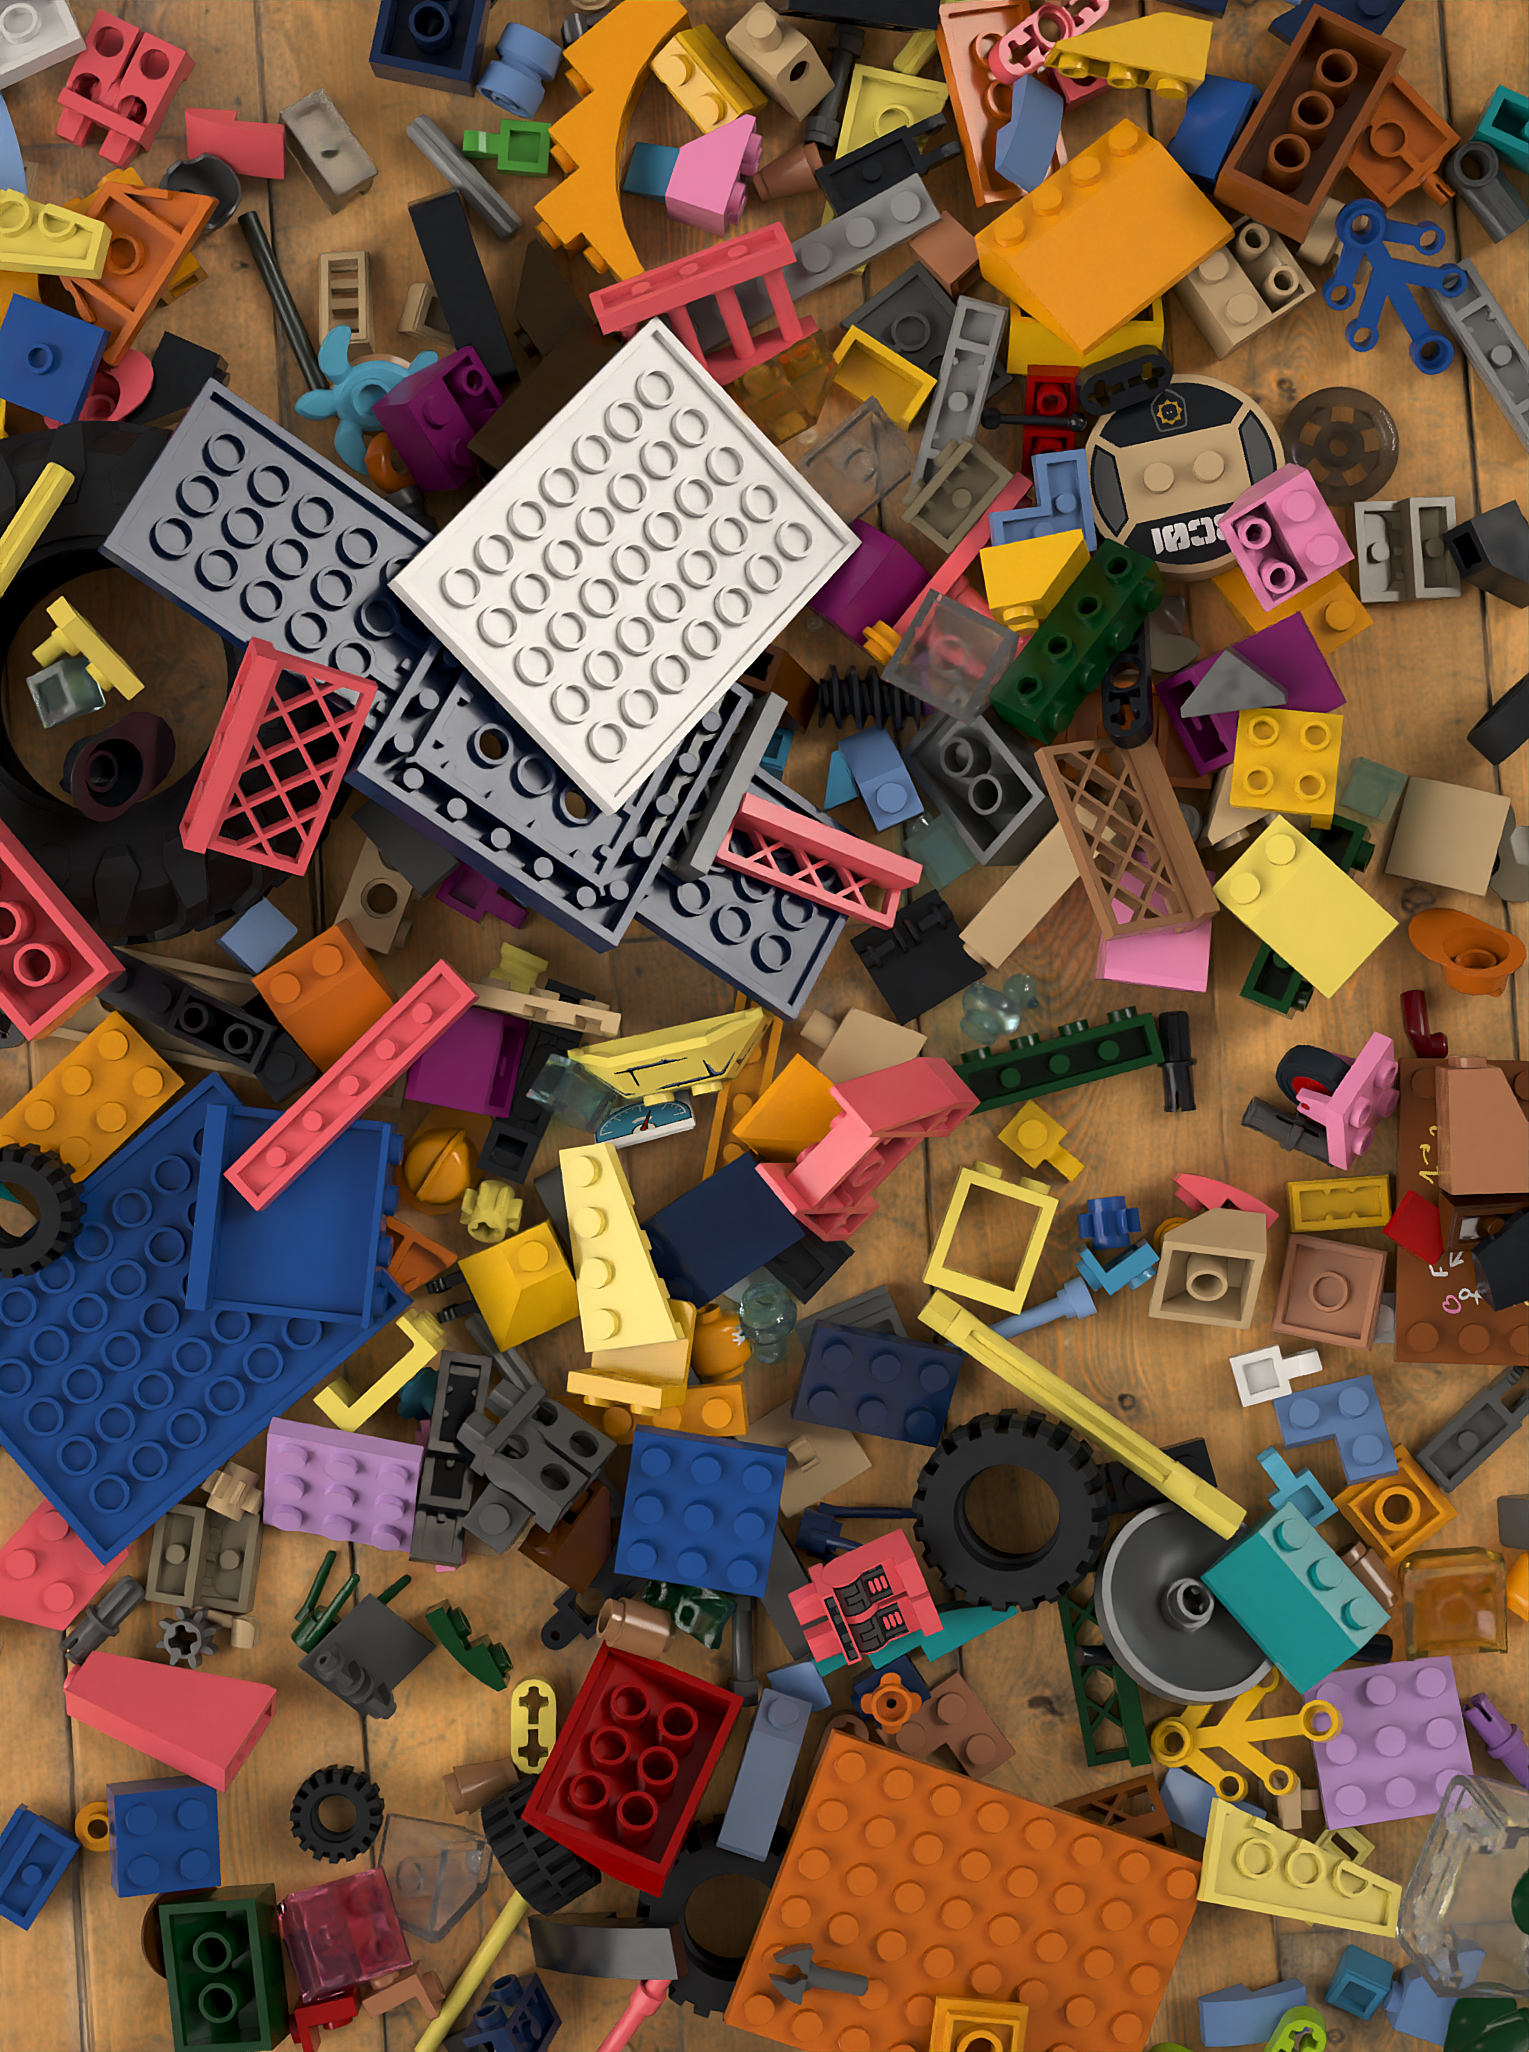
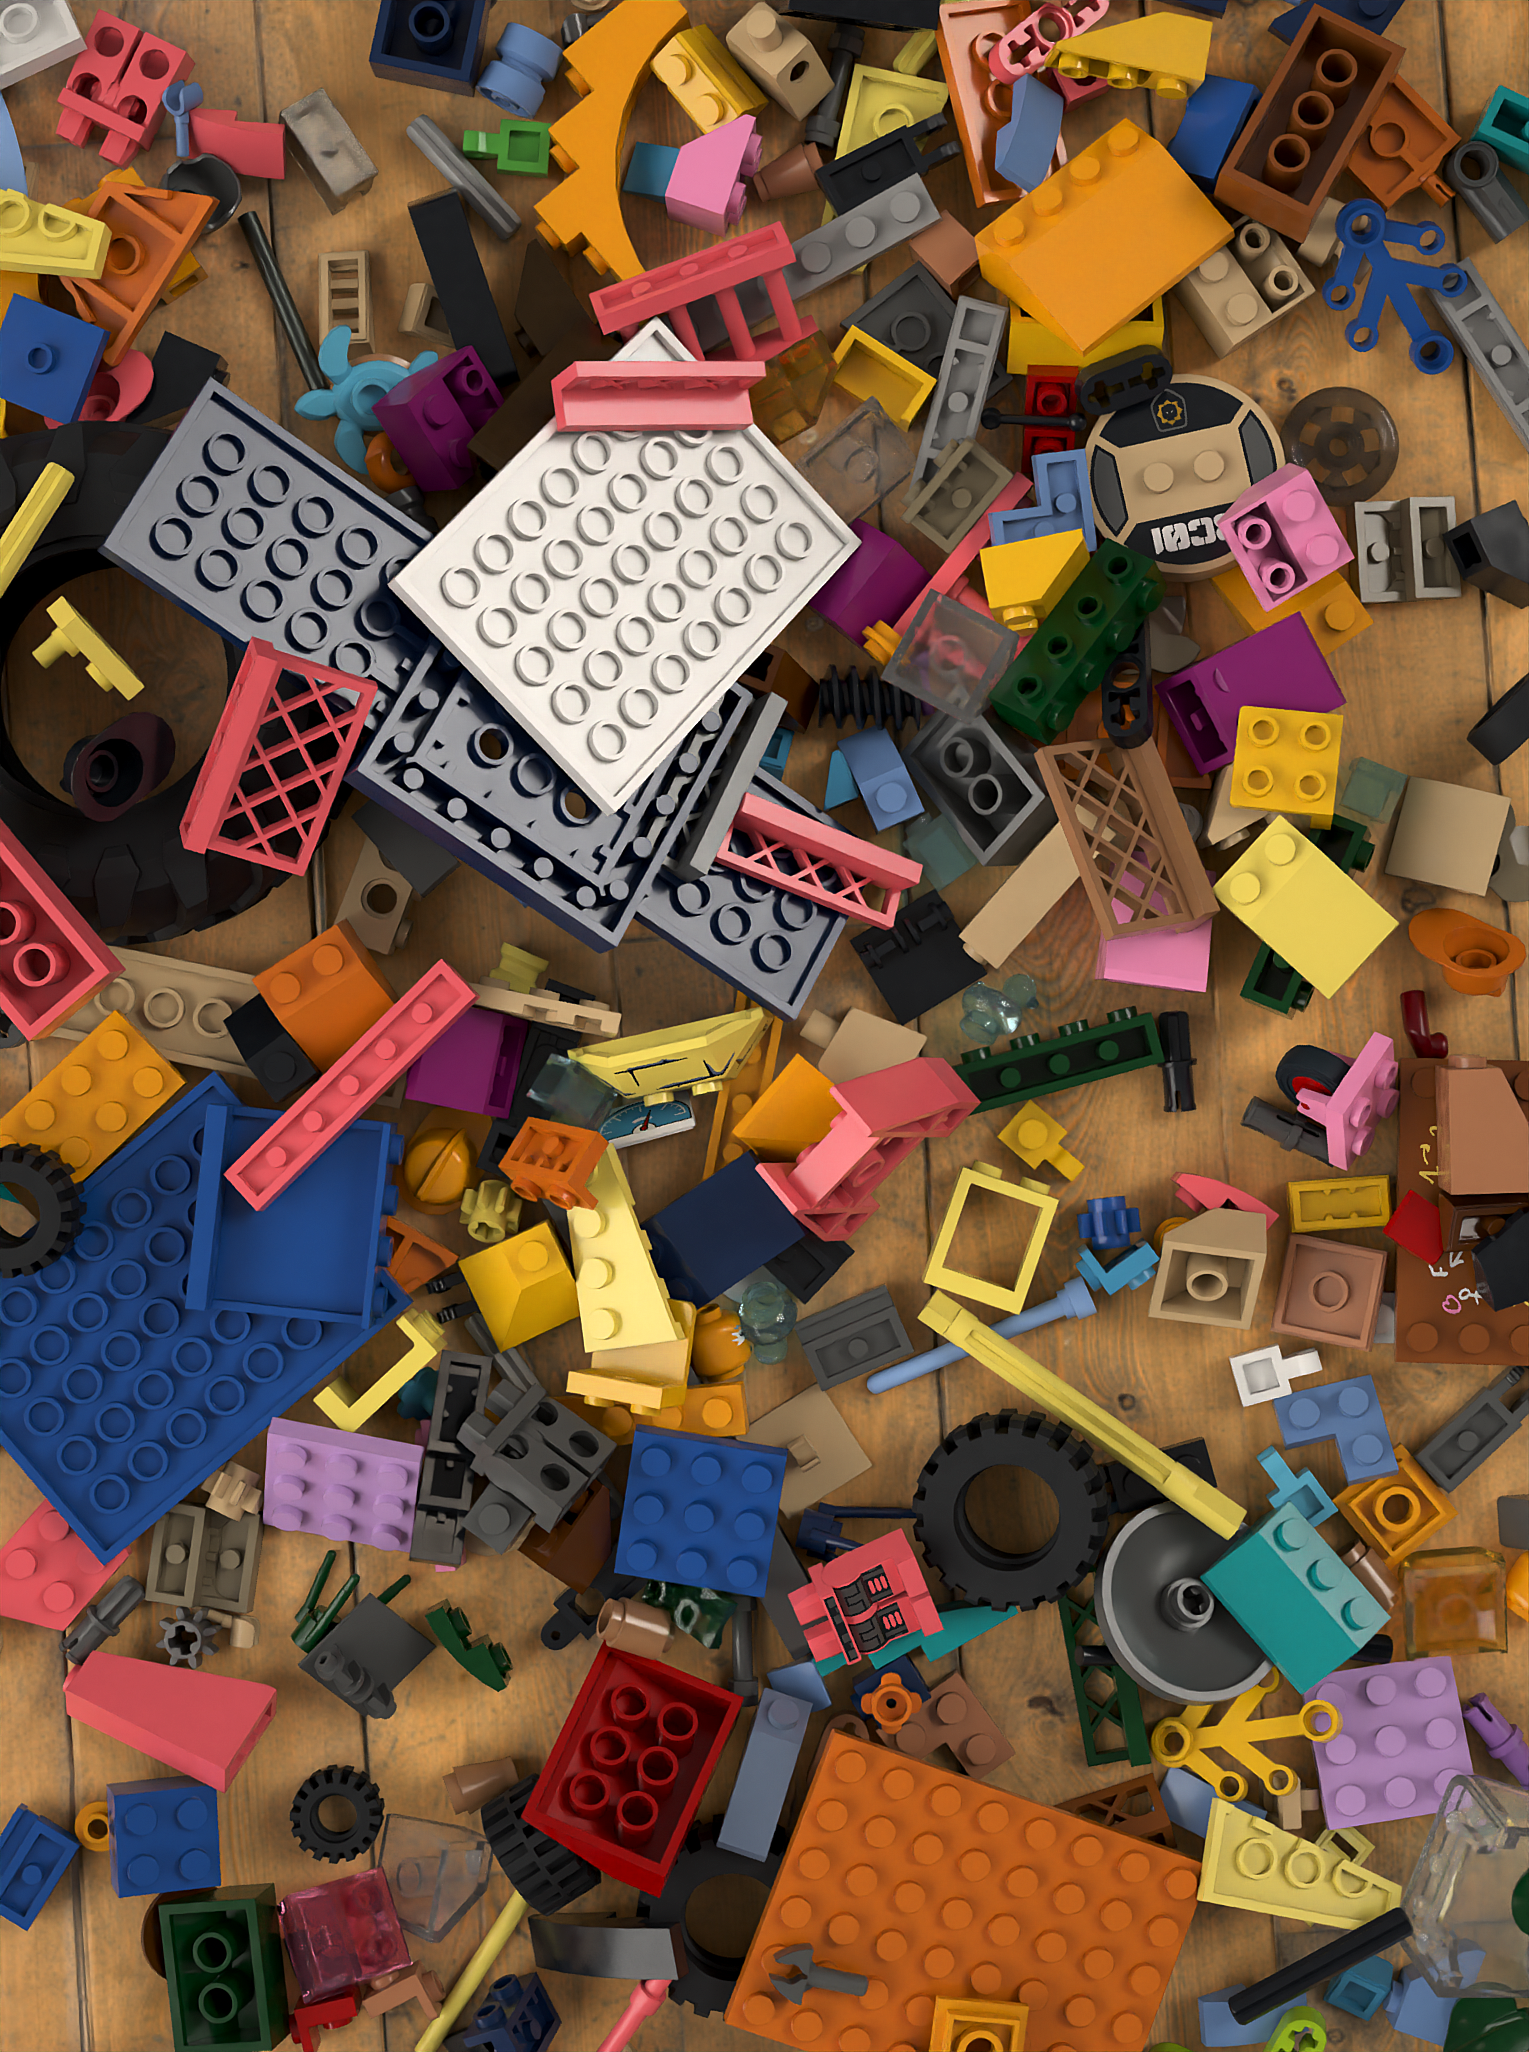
clear light blue slope [26,657,105,729] -> none
black slope [96,945,278,1074] -> none
light blue panel [215,896,297,975] -> none
magenta plate [435,858,530,930] -> none
light yellow beam [511,1674,558,1774] -> none
dark blue plate [790,1319,964,1448] -> none
flat silver slope [1181,645,1288,718] -> none
none -> medium blue hand [162,80,203,157]
none -> orange bracket [498,1116,609,1210]
none -> coral fence [551,361,766,432]
none -> black axle [1228,1907,1414,2025]

